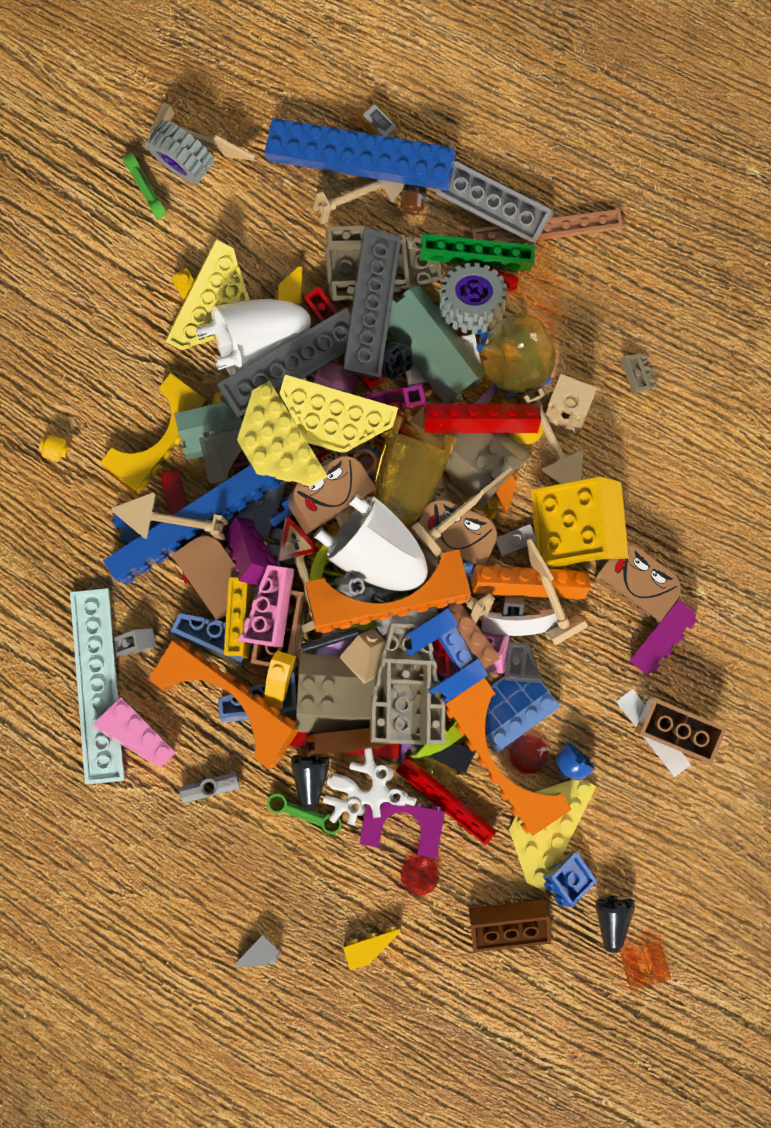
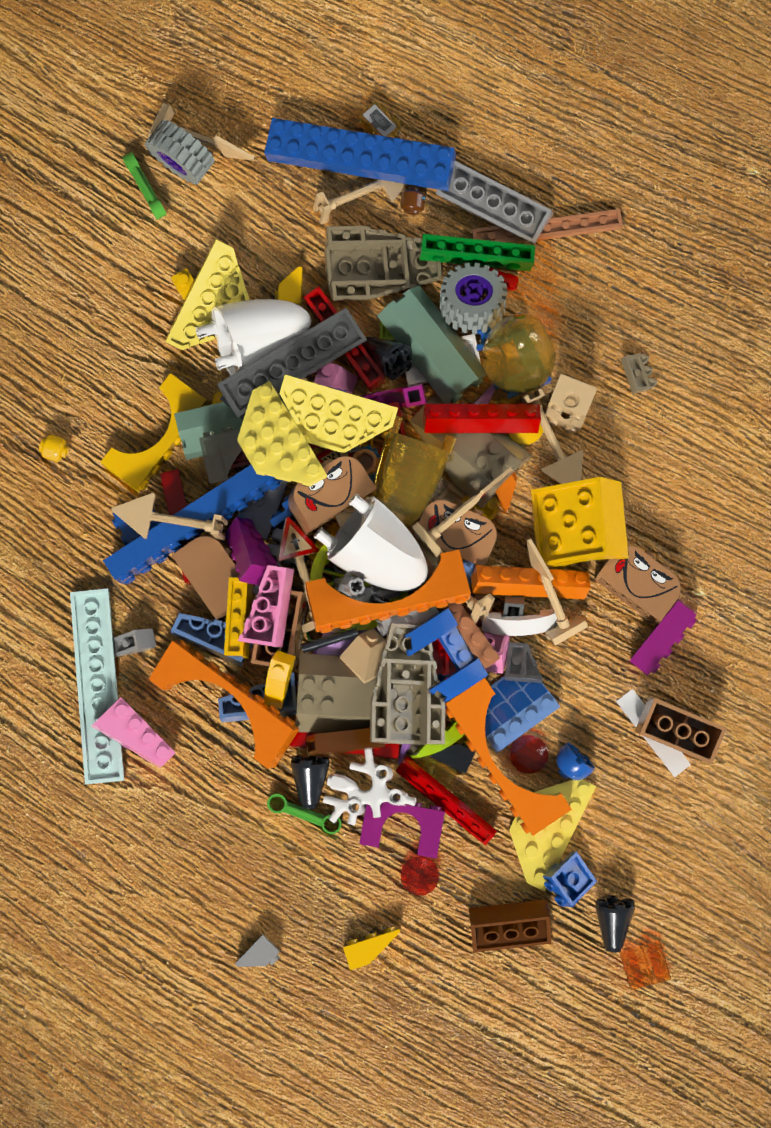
light grey piece [179,772,240,804] -> none
dark grey plate [342,228,401,380] -> none
white plate [496,524,536,557] -> none

